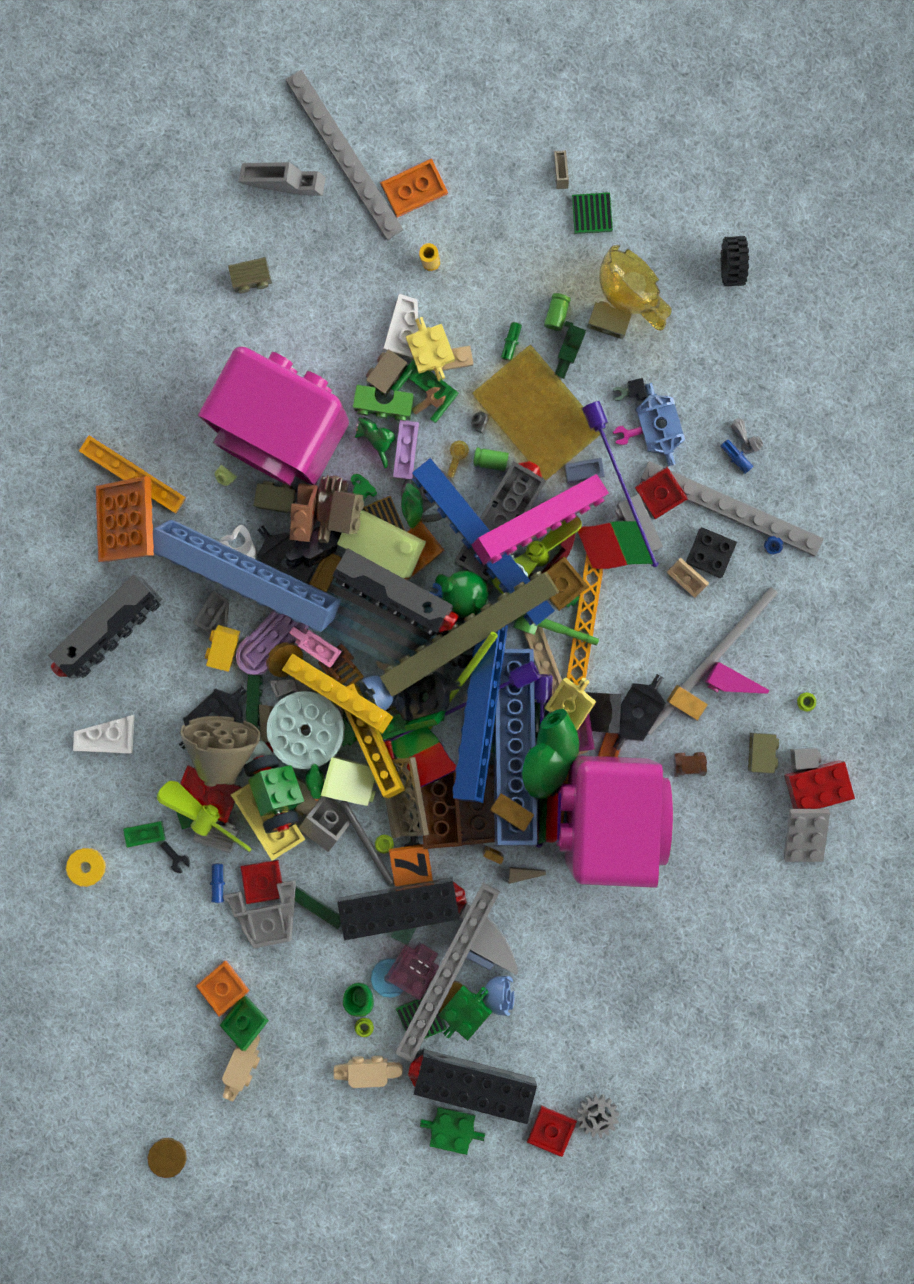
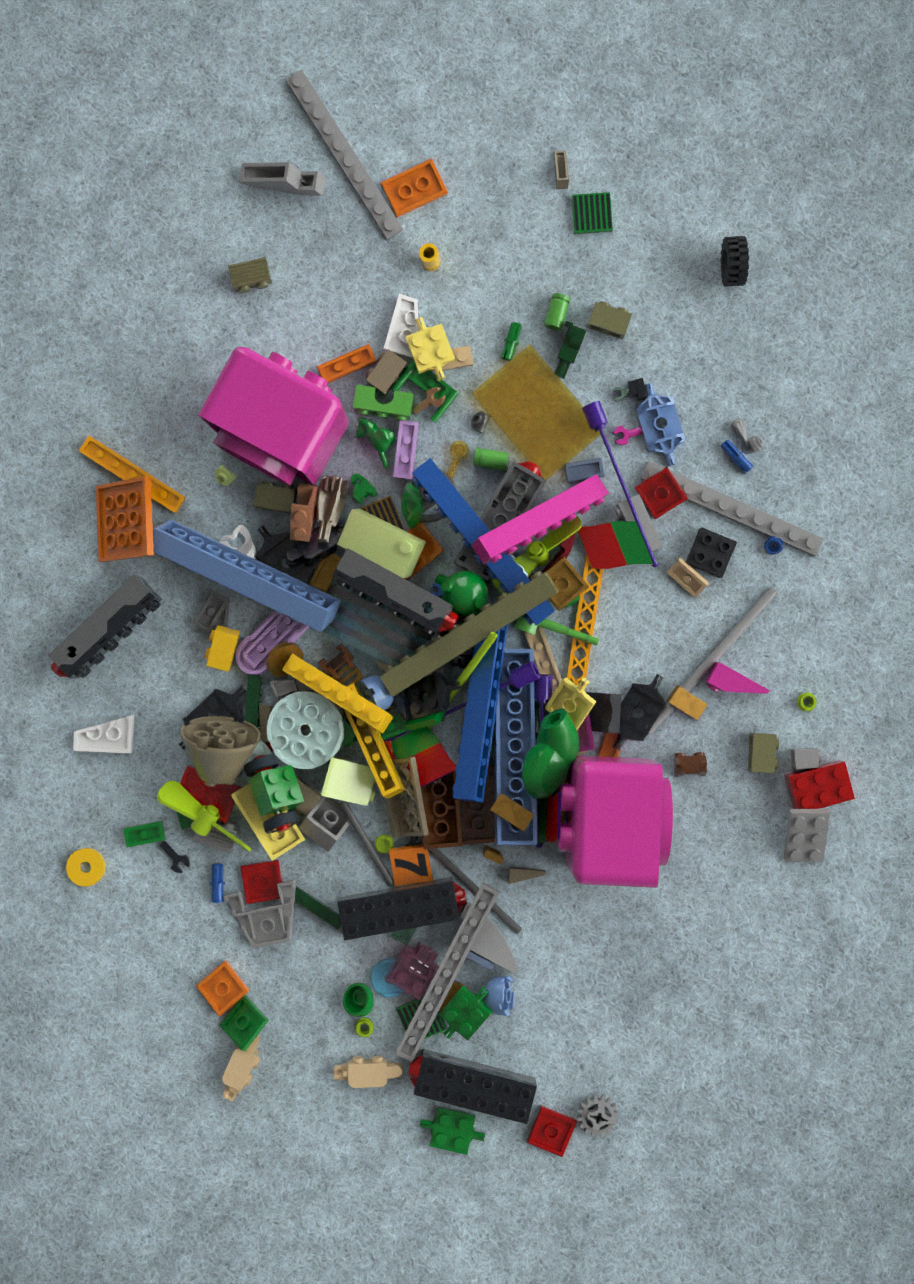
pearl gold tile [147,1138,187,1178] -> none
bright pink hinge [289,626,342,668] -> none
green animal [305,764,325,801] -> none
dark tan brick [328,491,364,534] -> none
clear yellow windscreen [599,245,672,331] -> none
none -> orange tile [317,344,377,384]
none -> dark grey piece [419,838,522,934]

